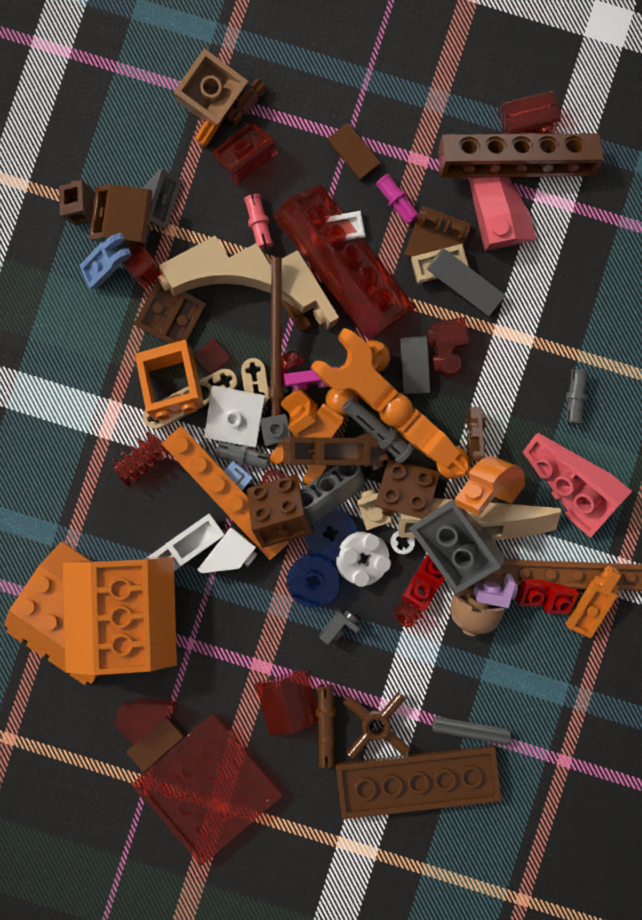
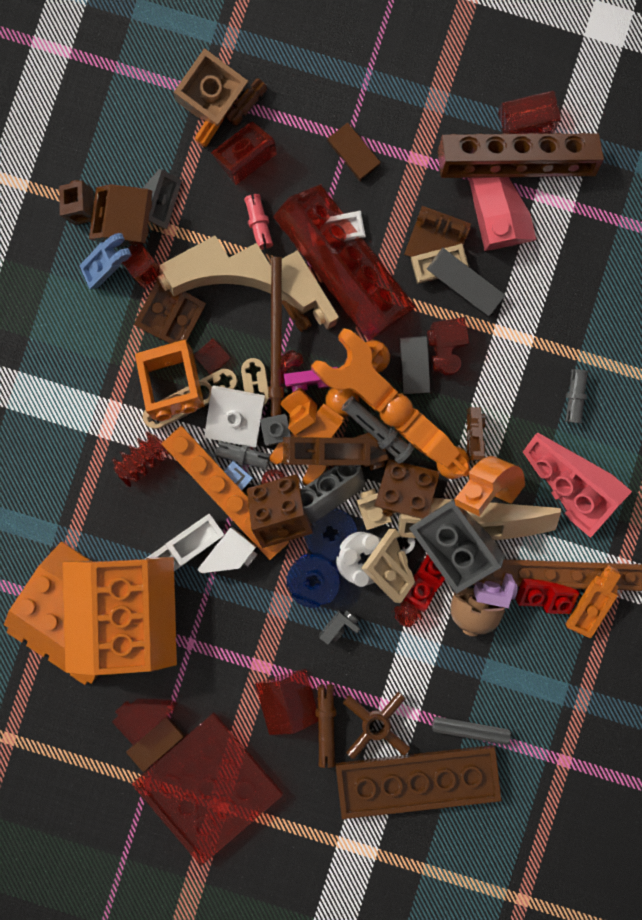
dark pink axle [376,174,418,224] -> none
none -> tan wing [361,529,415,603]

